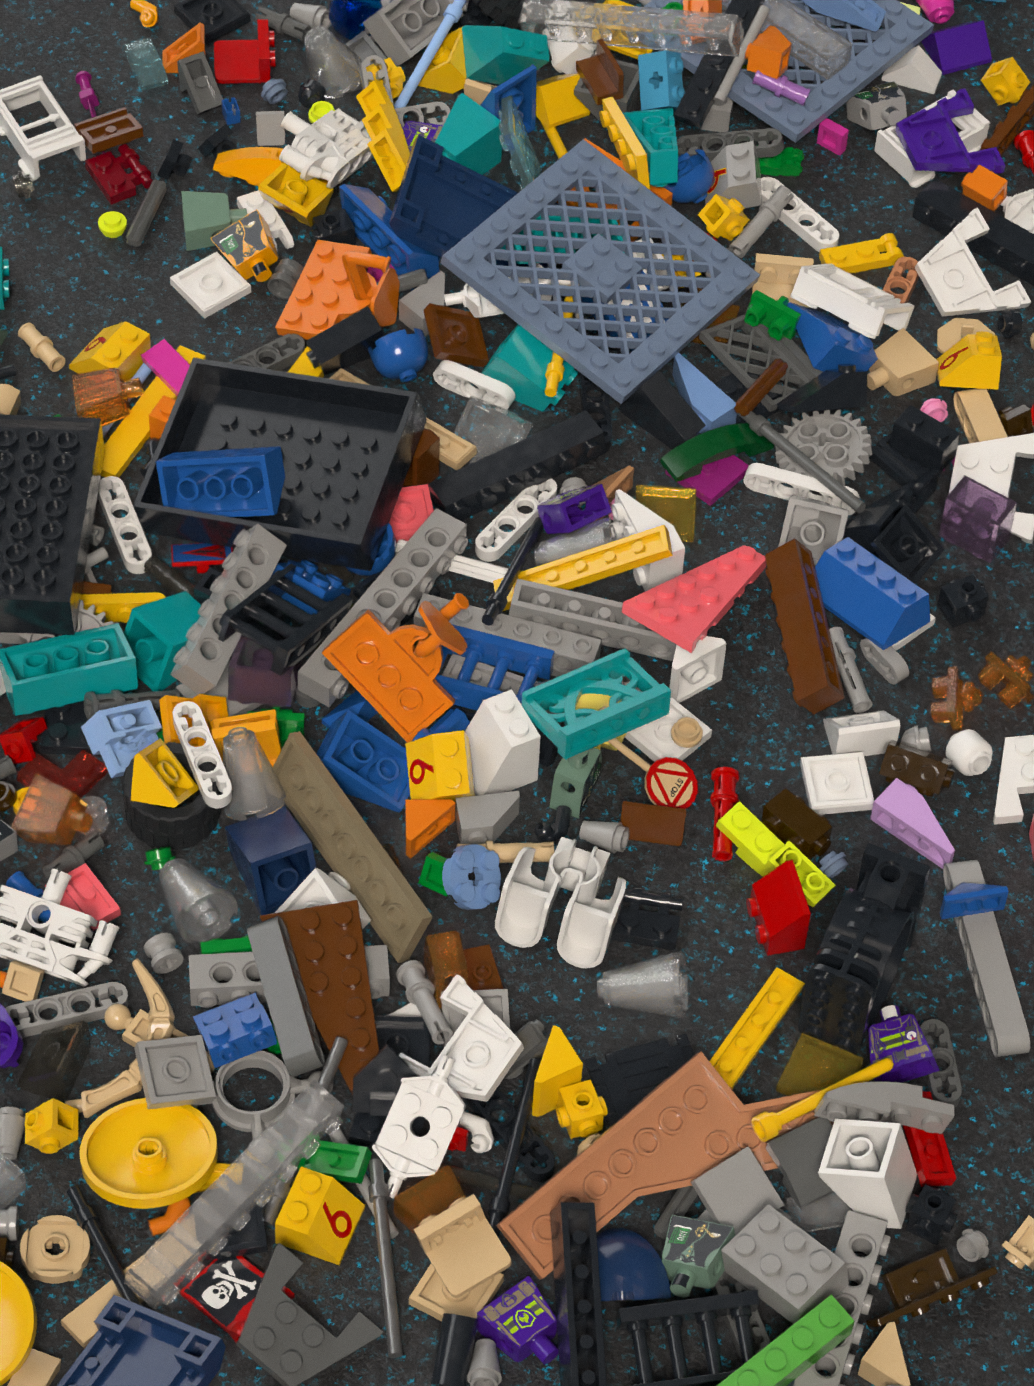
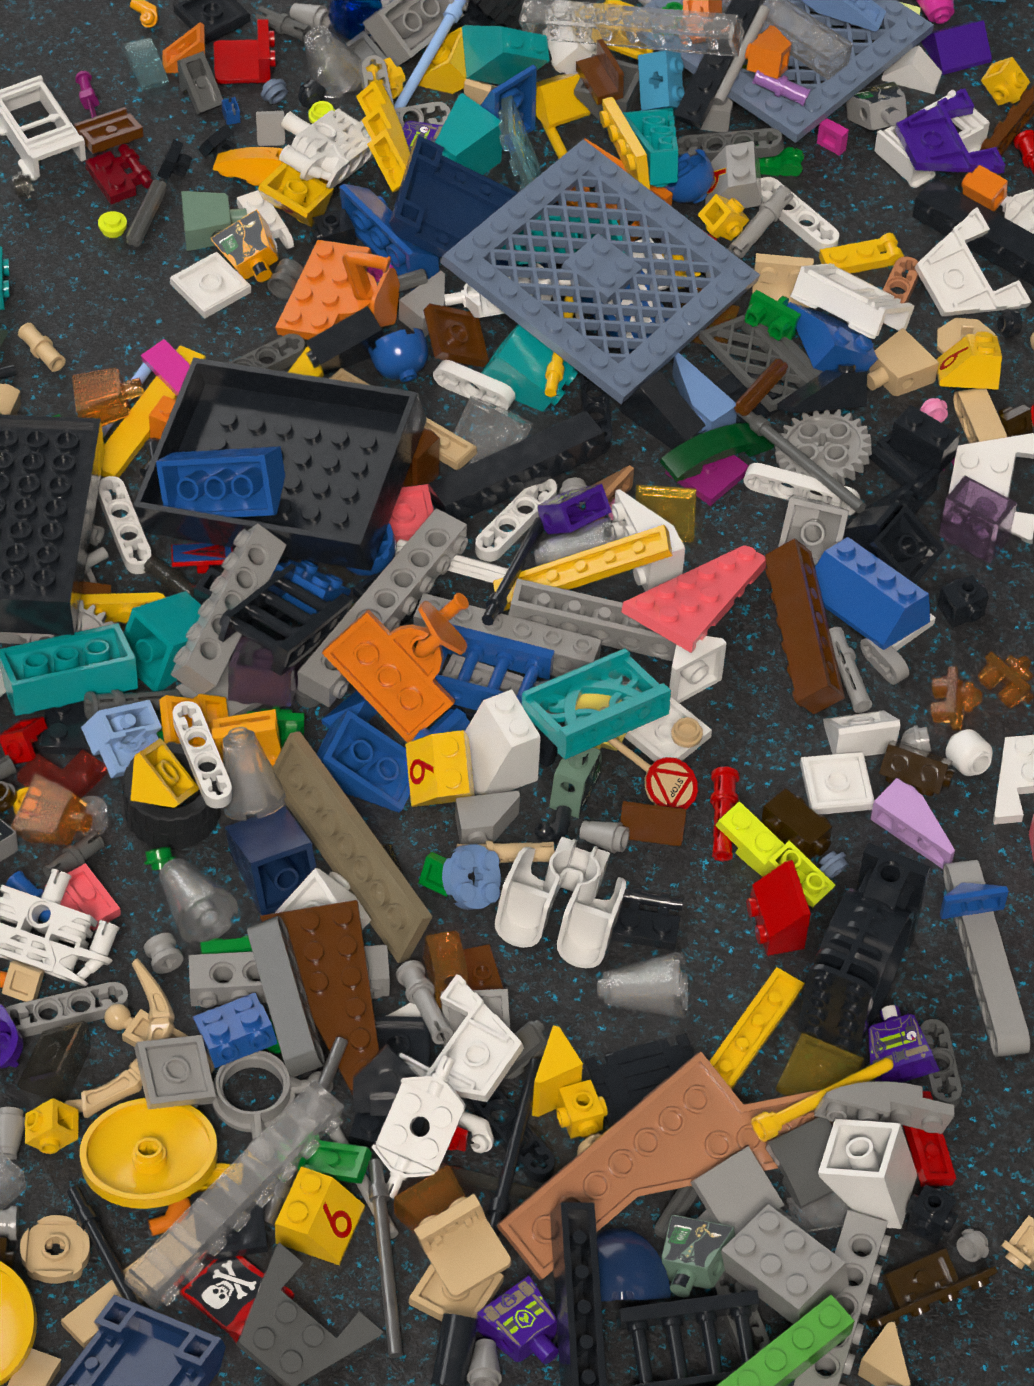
yellow slope [69,321,151,394] -> none
orange slope [405,799,456,859] -> none

